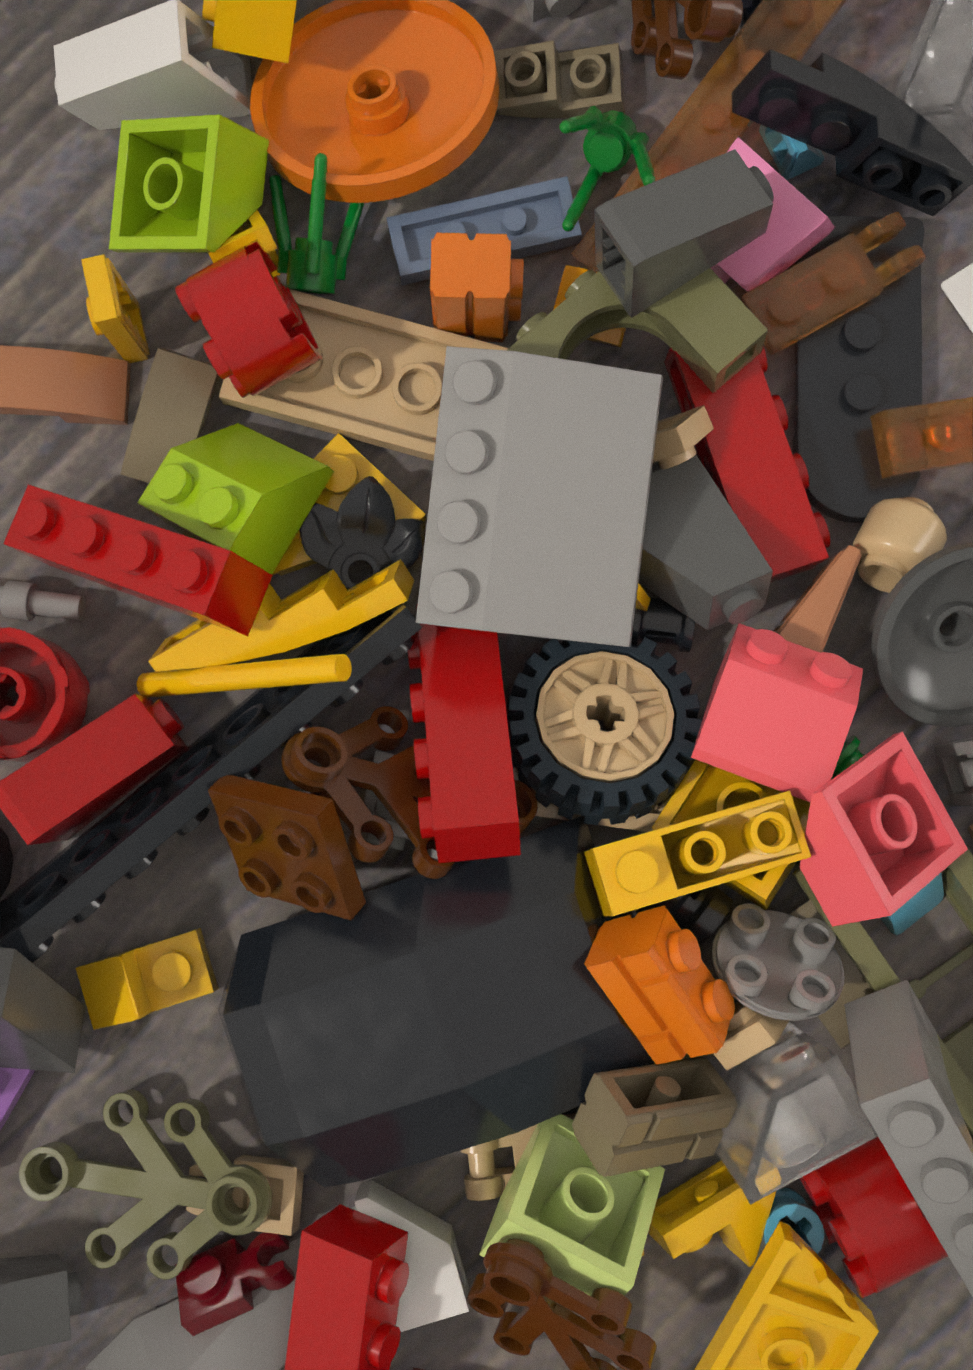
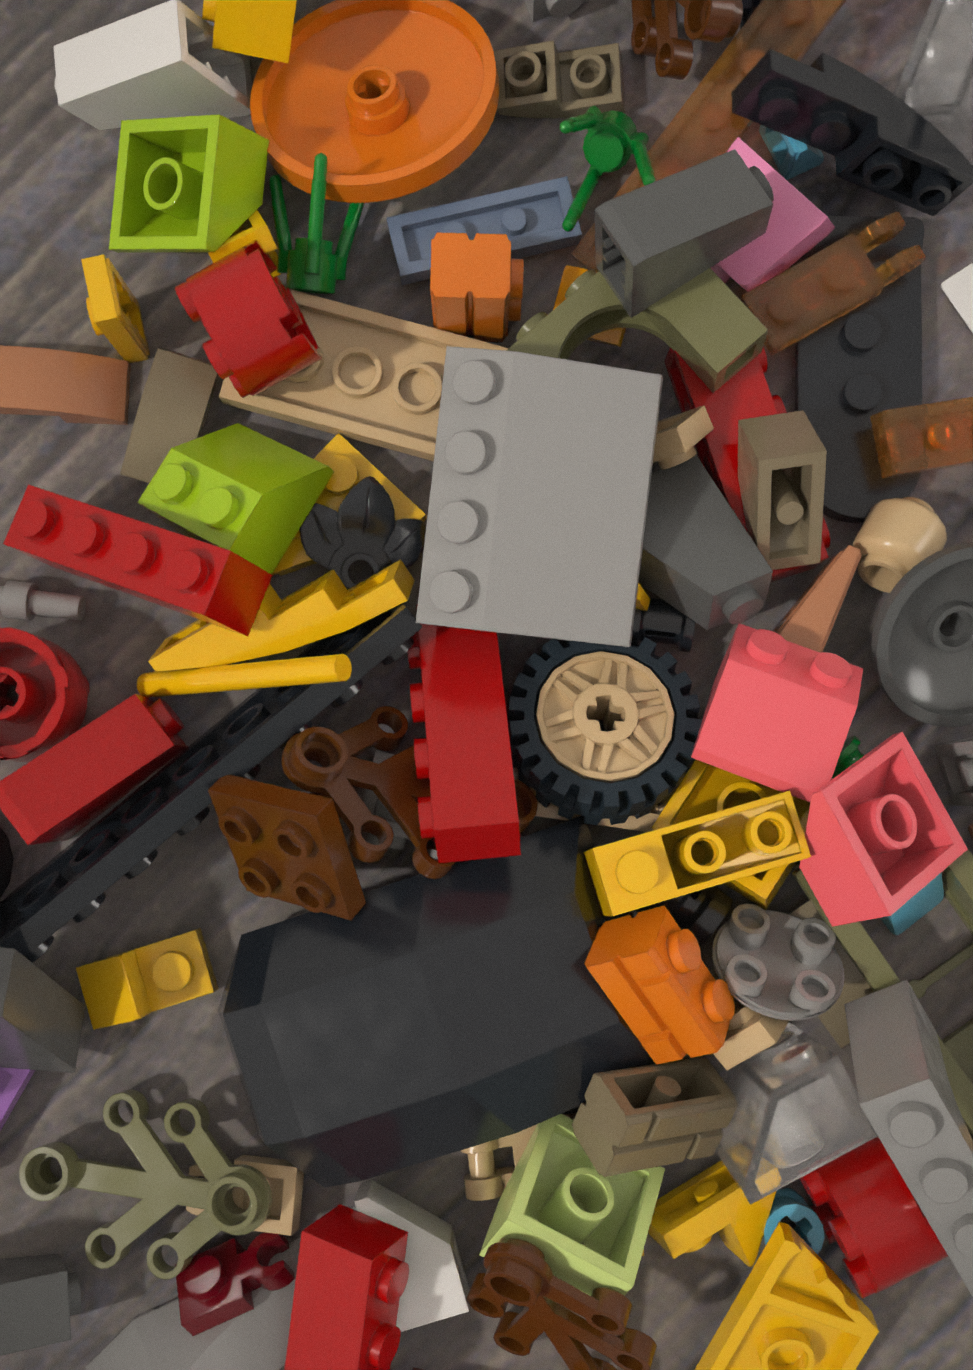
none -> dark tan slope [738,410,827,570]

